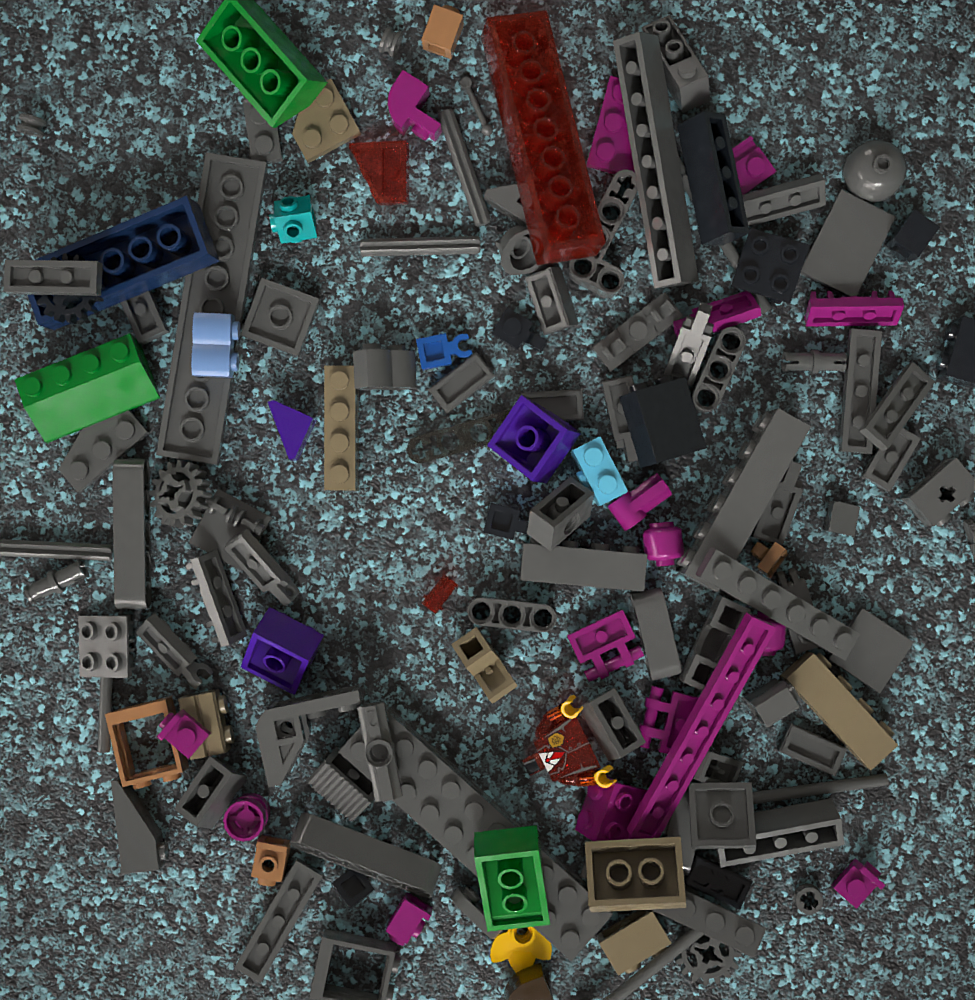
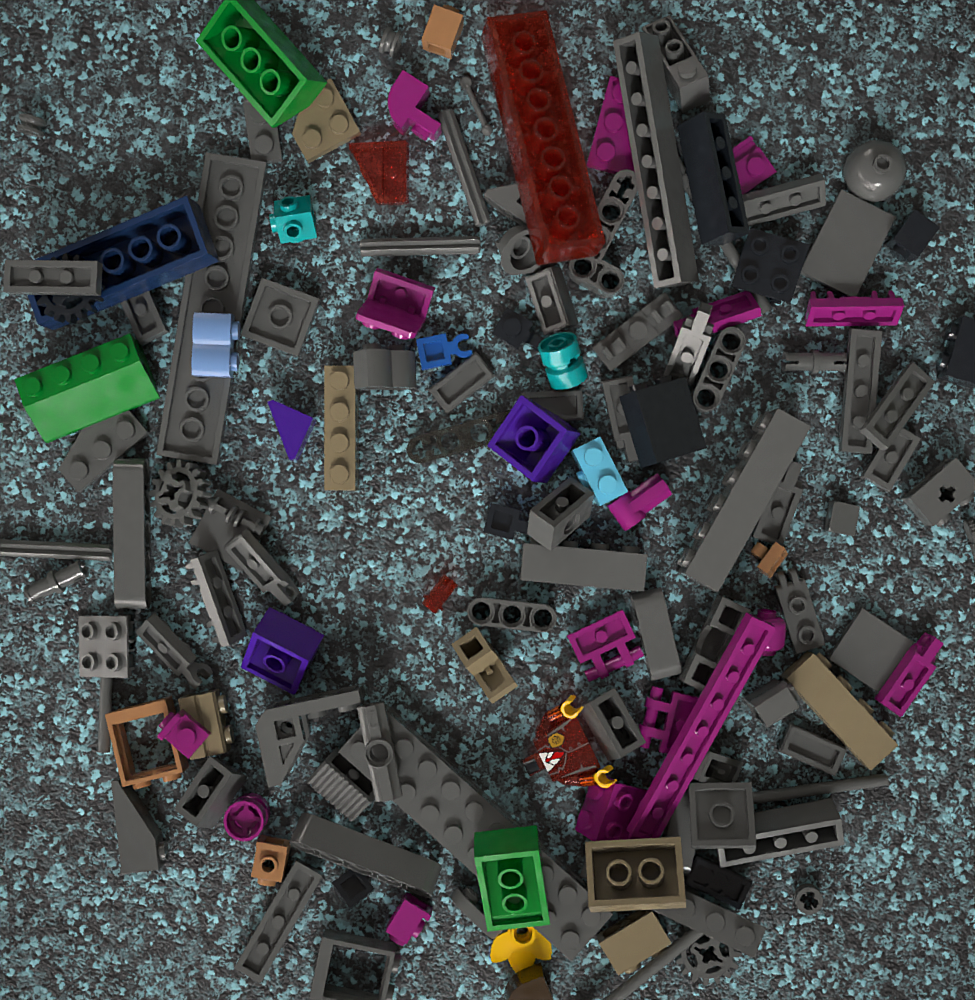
magenta head [643,521,684,566] -> none
dark grey plate [695,547,860,661] -> none
magenta bracket [831,858,885,909] -> none
none -> magenta bracket [356,268,435,340]
none -> teal wheel [538,332,588,390]
none -> magenta hinge [874,632,943,717]

